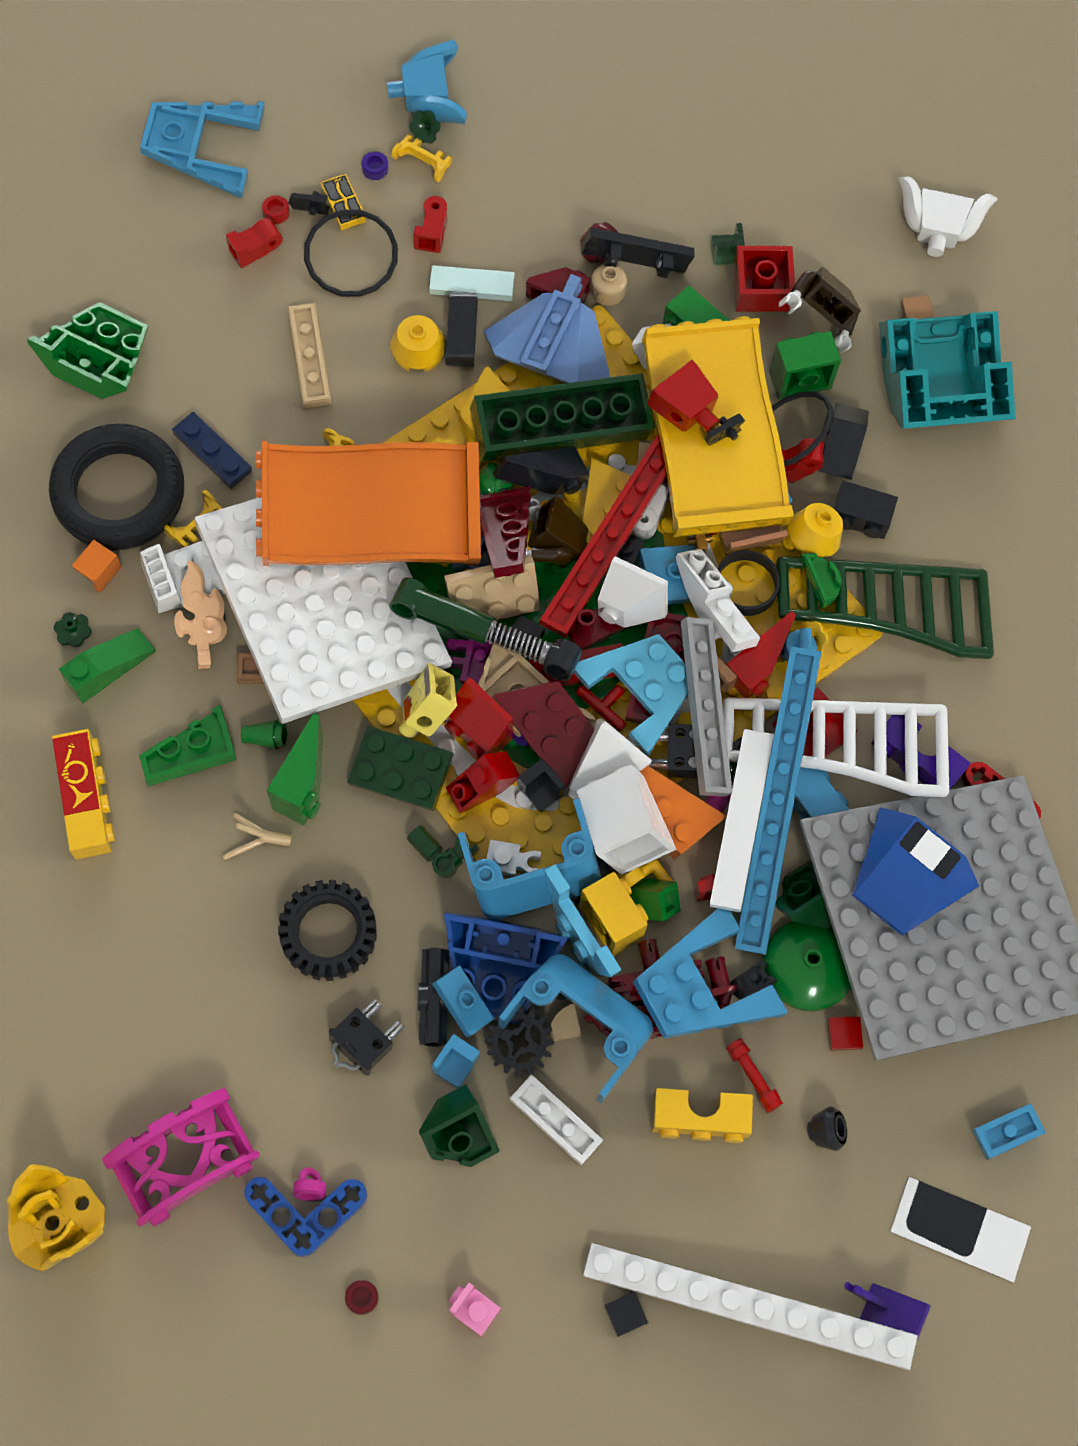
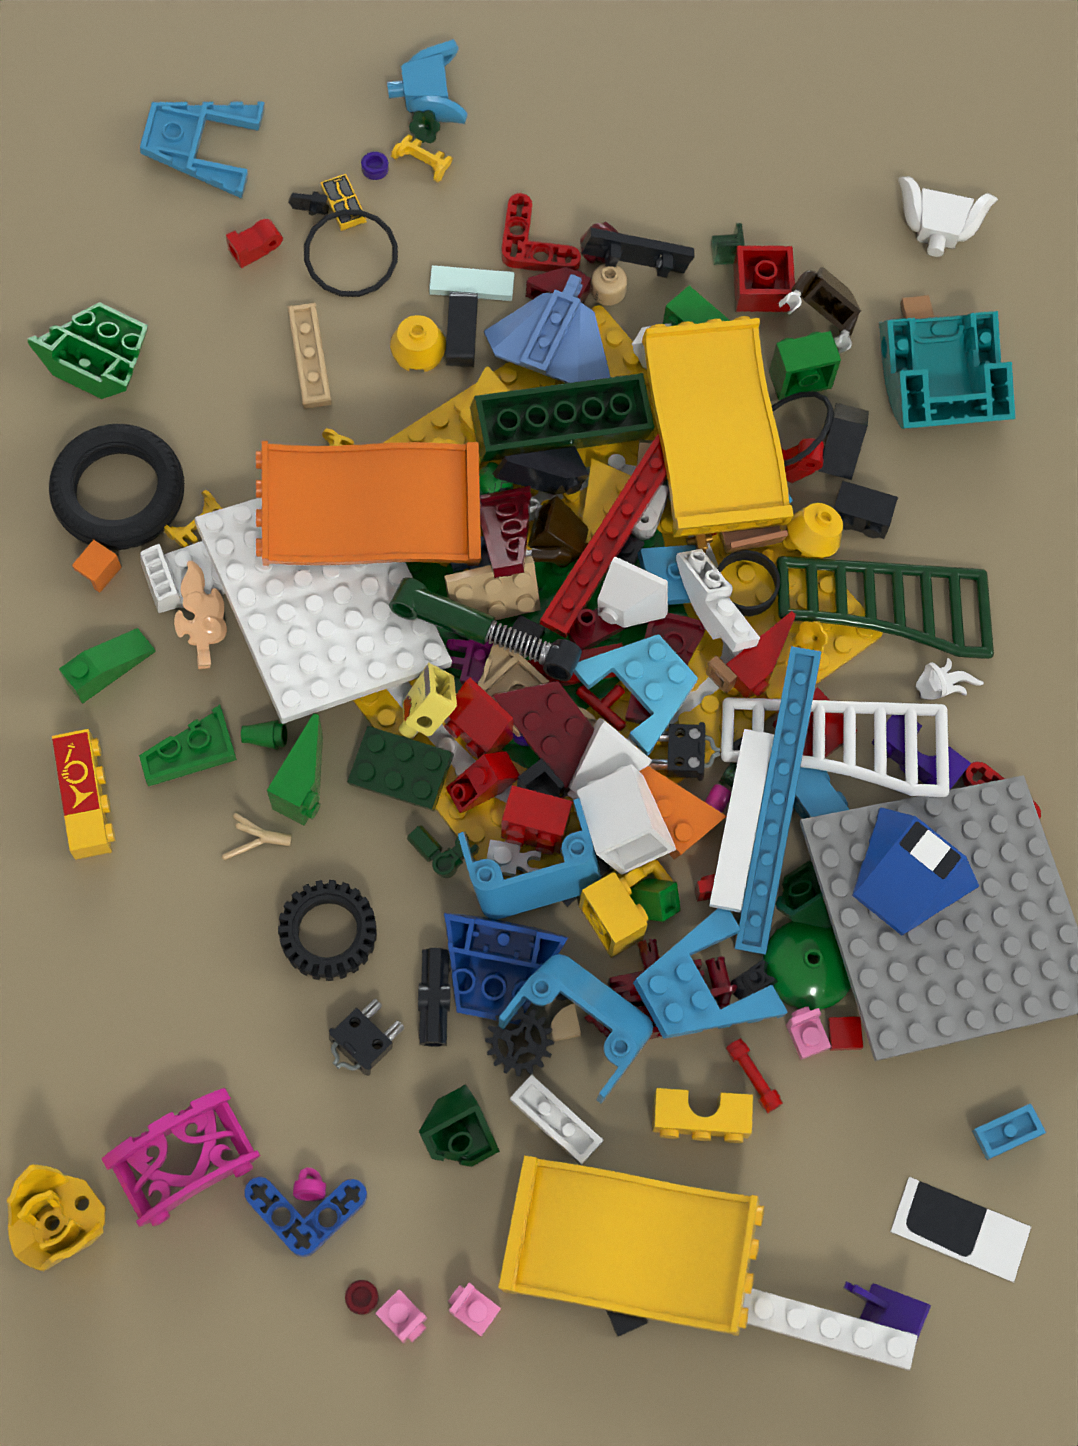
dark green plant [54,612,92,647] -> none
dark blue plate [172,411,252,489] -> none
medium nougat tile [236,652,264,684] -> none
red tile [262,195,290,224] -> none
red leg [413,196,447,253] -> none
dark azure plate [432,965,494,1038] -> none
dark azure panel [432,1034,480,1088] -> none
medium azure wing [544,864,622,977] -> none
red torso [647,360,720,433] -> none
light grey plate [681,617,732,797] -> none
black piece [704,413,745,446] -> none
dark azure piece [781,628,817,663] -> none
green tile [800,553,842,609] -> none
black cone [807,1106,847,1151] -> none
none -> bright pink bracket [375,1289,427,1343]
none -> yellow panel [498,1155,764,1336]
none -> red beam [501,193,581,272]
none -> red brick [501,785,573,855]
none -> bright pink bracket [786,1007,831,1060]
none -> white piece [915,658,984,700]

